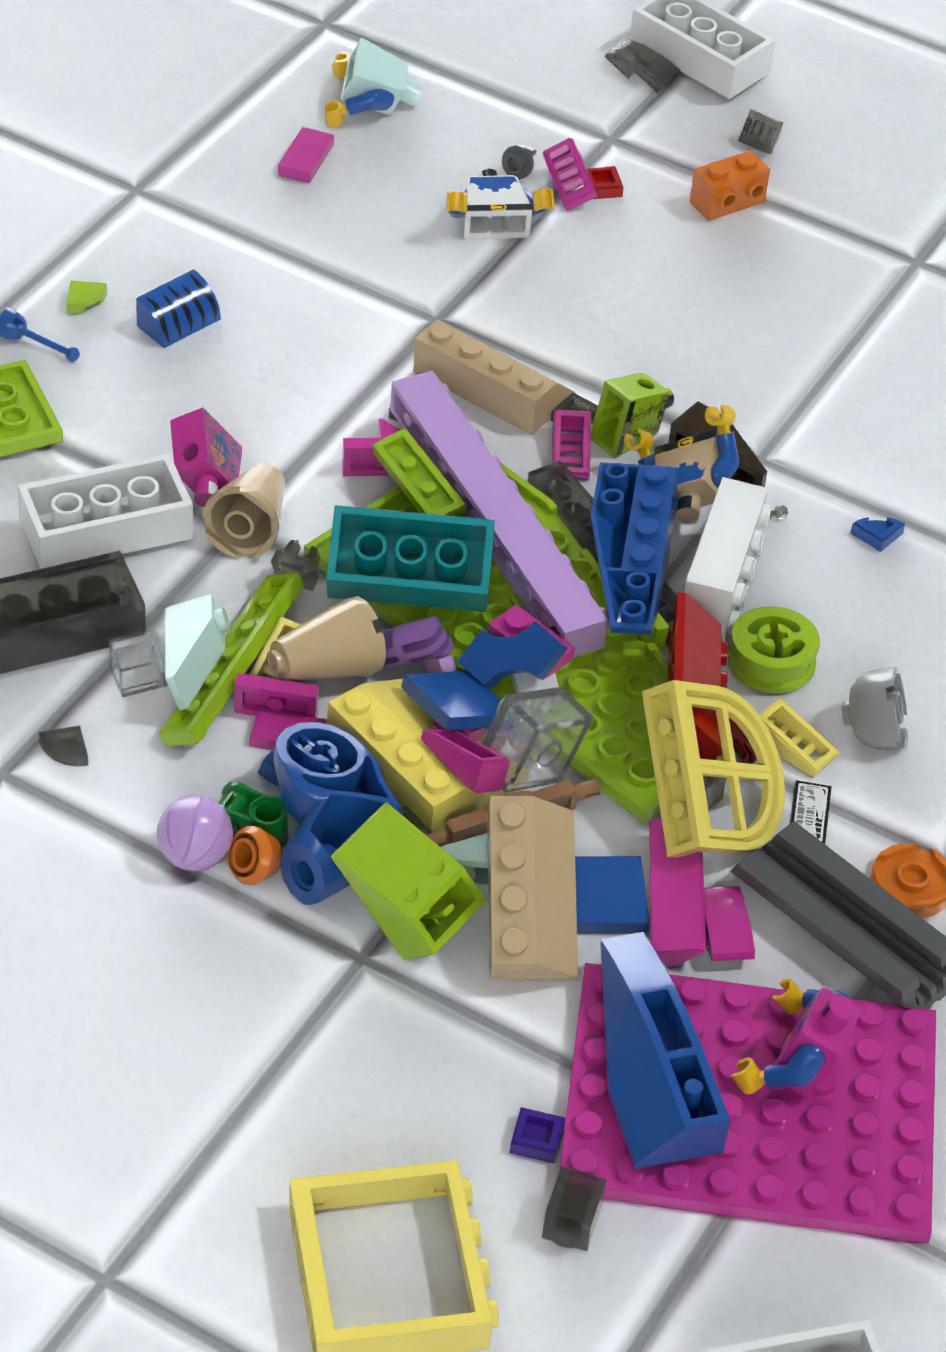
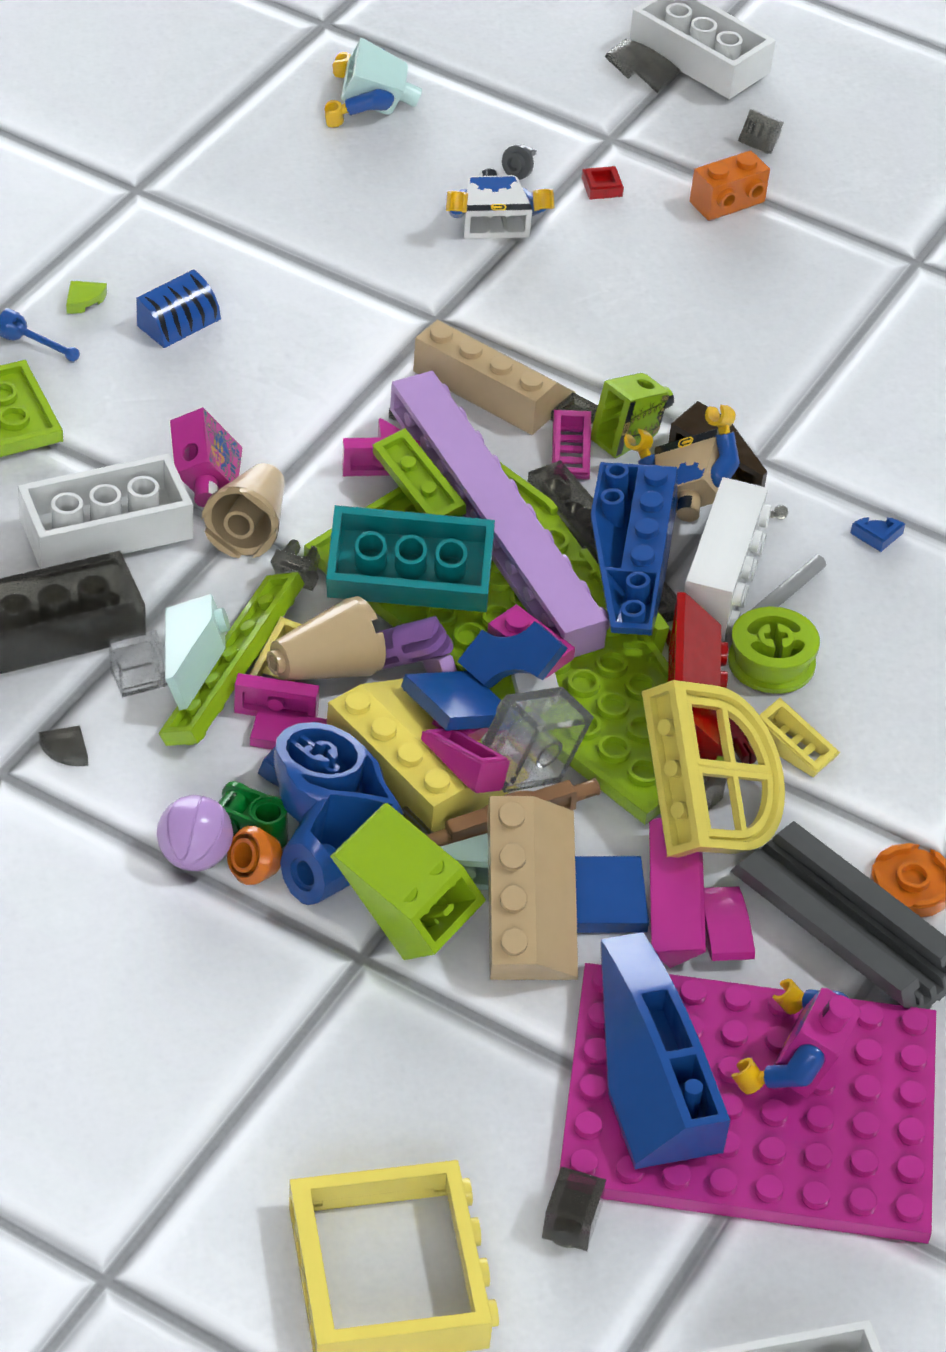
dark pink tile [278,127,334,183] -> none
dark purple tile [509,1107,565,1164] -> none
dark pink slope [542,138,598,211] -> none
sticker [790,780,832,844] -> none
light grey cylinder [841,667,908,750] -> none
none -> light grey bar [751,555,826,610]

